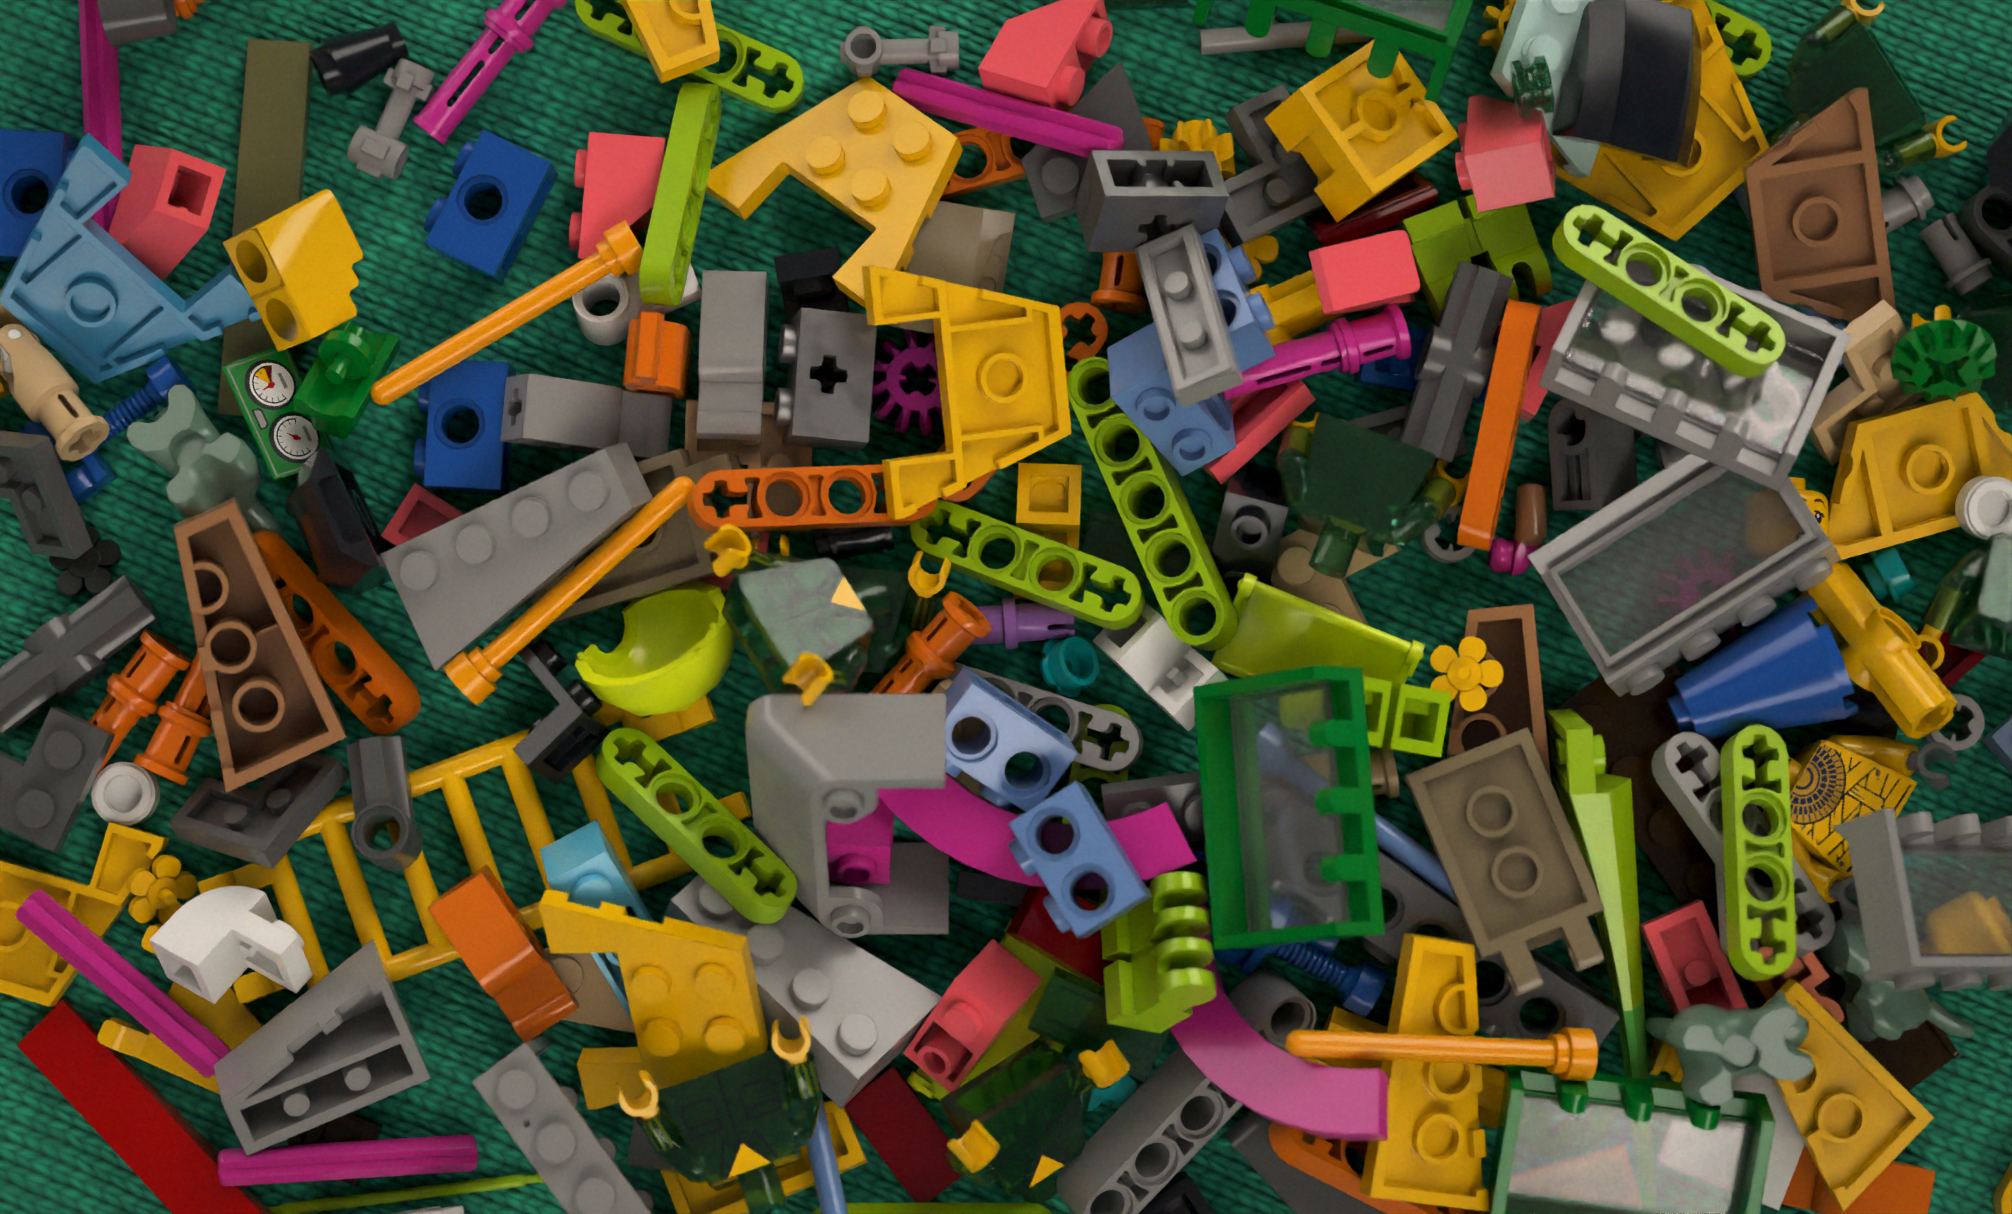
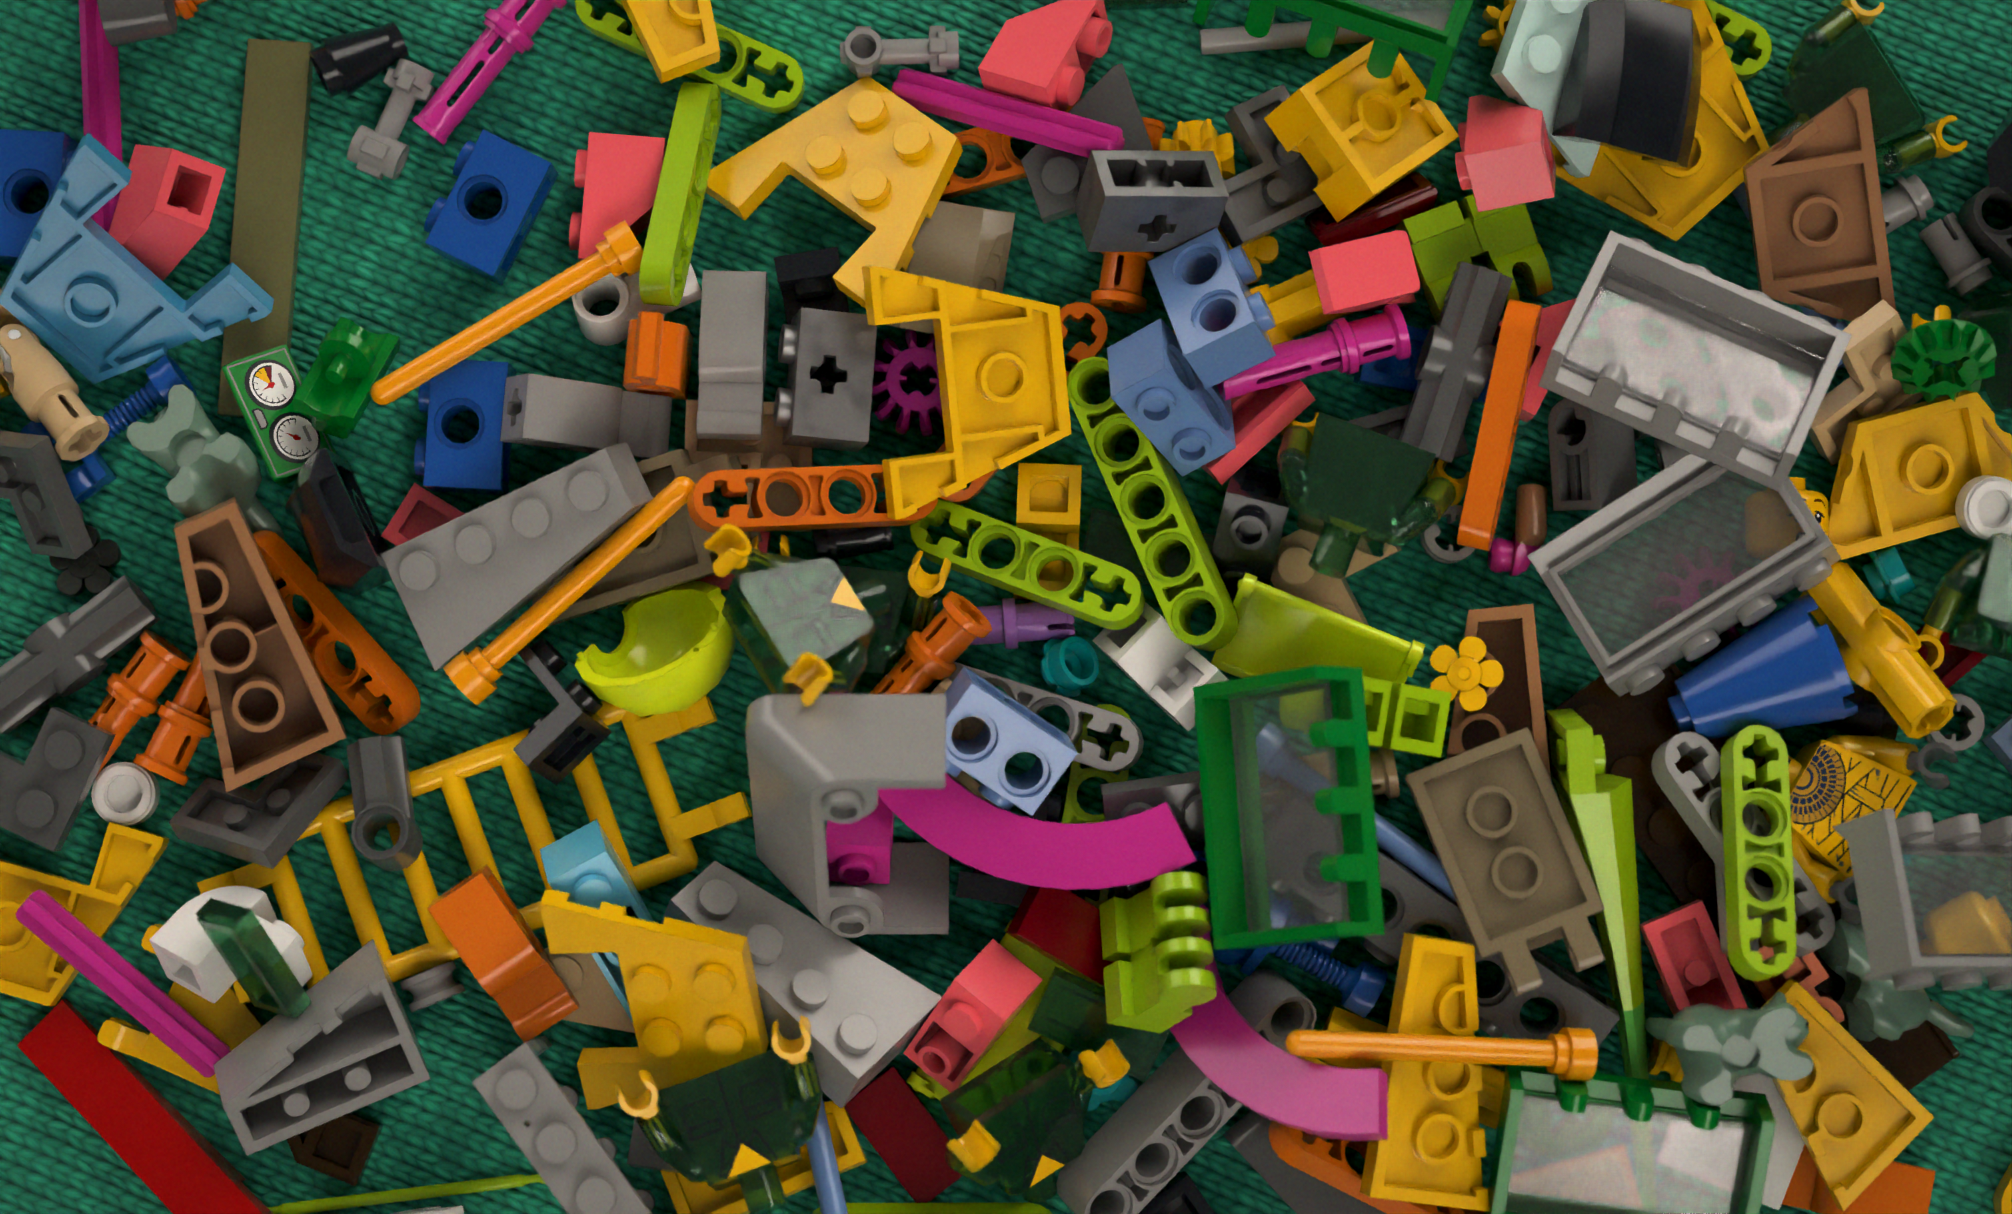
yellow plant [127,854,197,924] -> none
dark pink axle [218,1134,478,1187] -> none
yellow piece [222,189,363,352] -> none
lime beam [595,727,798,924] -> none
medium blue brick [1008,781,1152,938] -> none
light grey tile [1134,223,1244,408] -> none
clear green bush [1510,55,1554,118] -> none
lime beam [1552,205,1786,378] -> none
none -> clear green tile [196,898,312,1018]
none -> light grey bush [400,961,466,1013]

